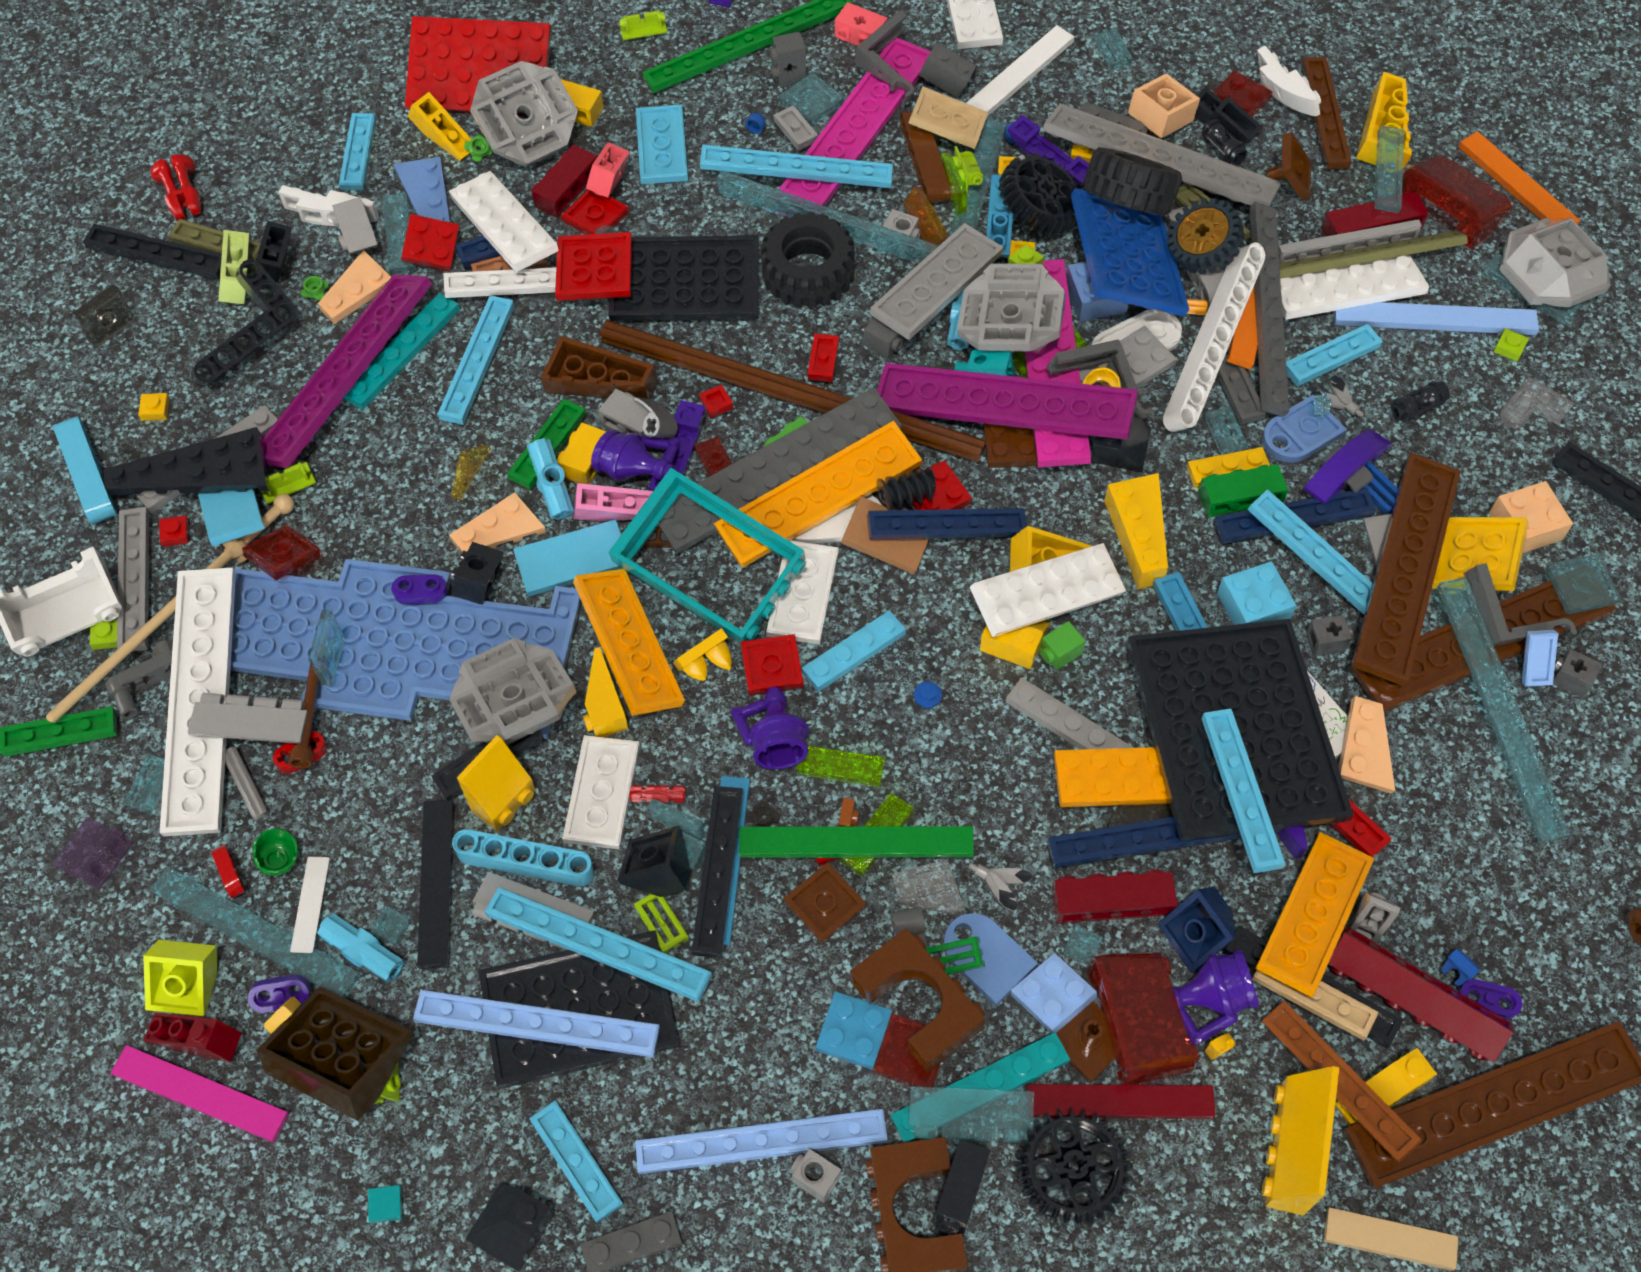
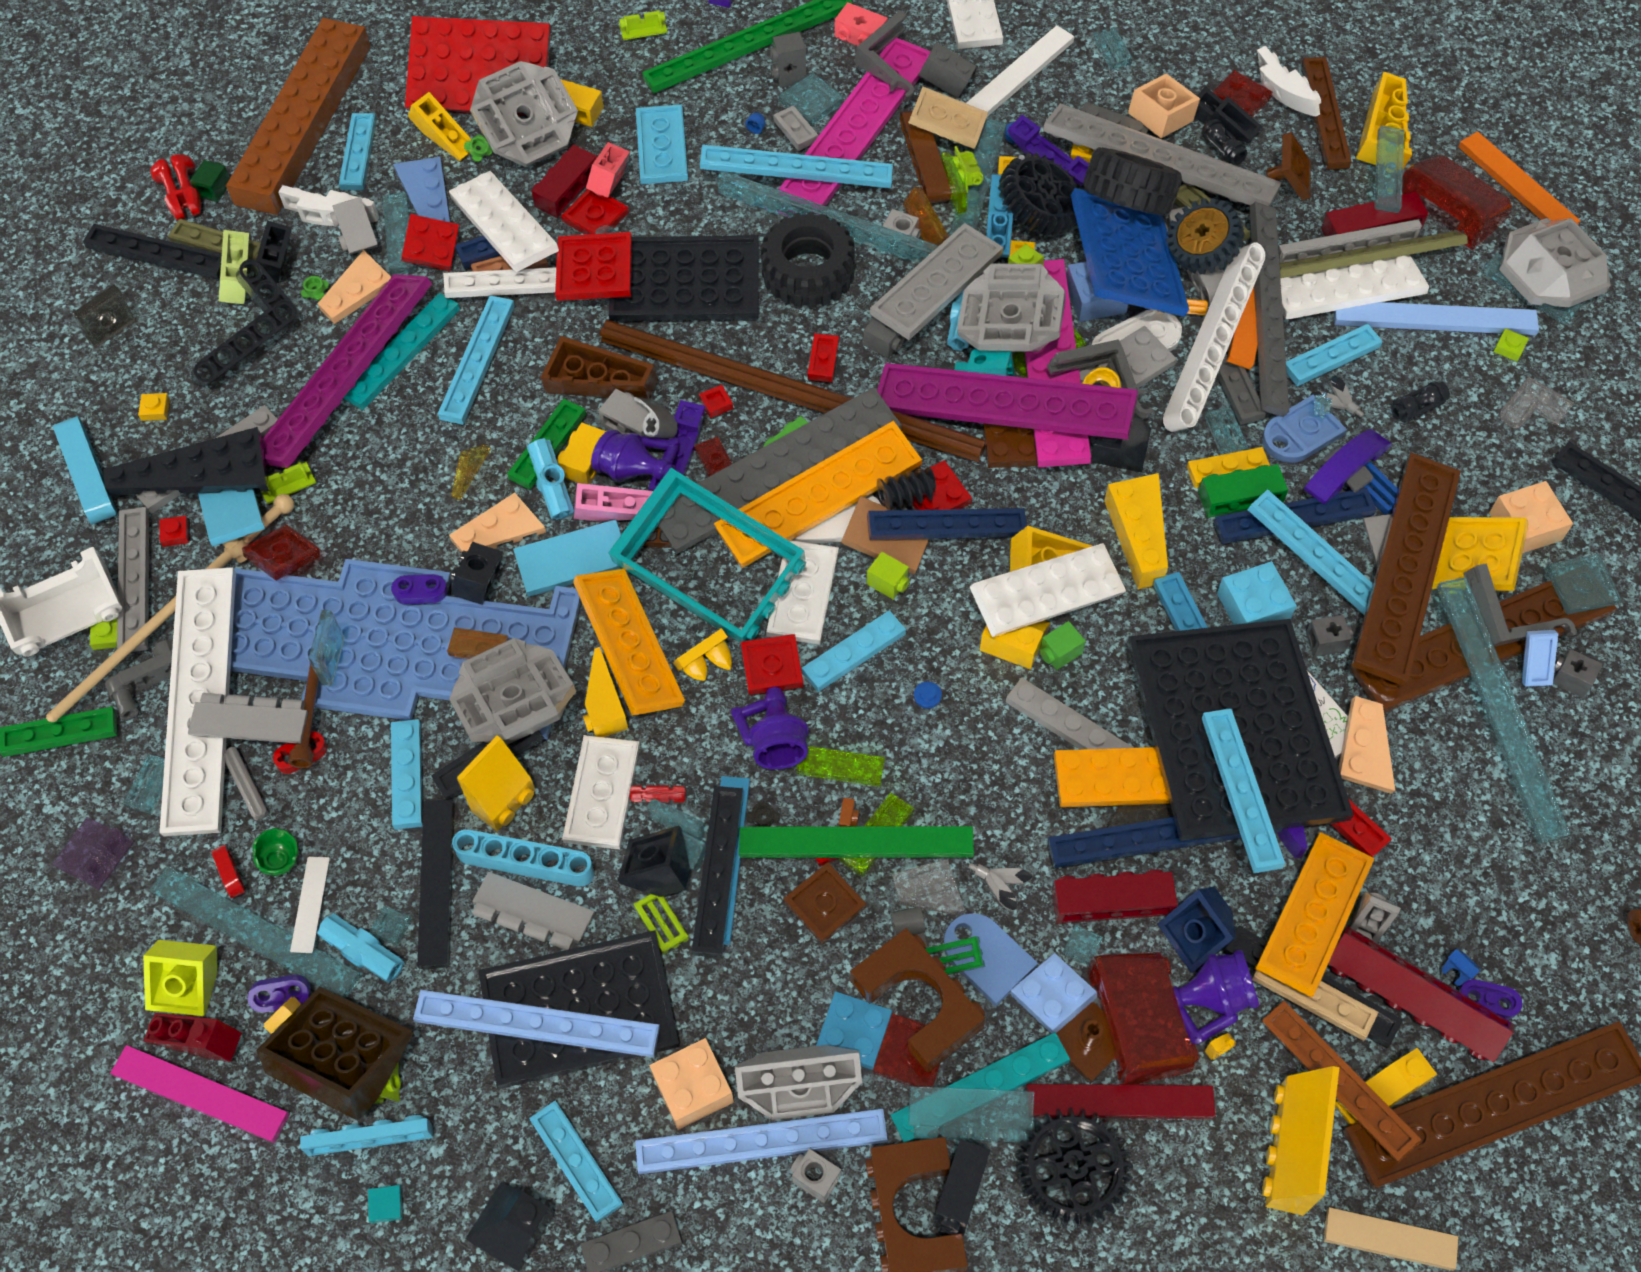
medium azure tile [484,887,712,1002] -> none
none -> dark green brick [190,160,230,203]
none -> dark orange brick [226,18,371,215]
none -> medium azure plate [300,1115,433,1156]
none -> medium azure plate [391,719,423,830]
none -> clear orange tile [447,627,509,659]
none -> light nougat brick [649,1038,734,1130]
none -> light grey wedge [735,1045,862,1120]
none -> lime brick [867,552,910,600]

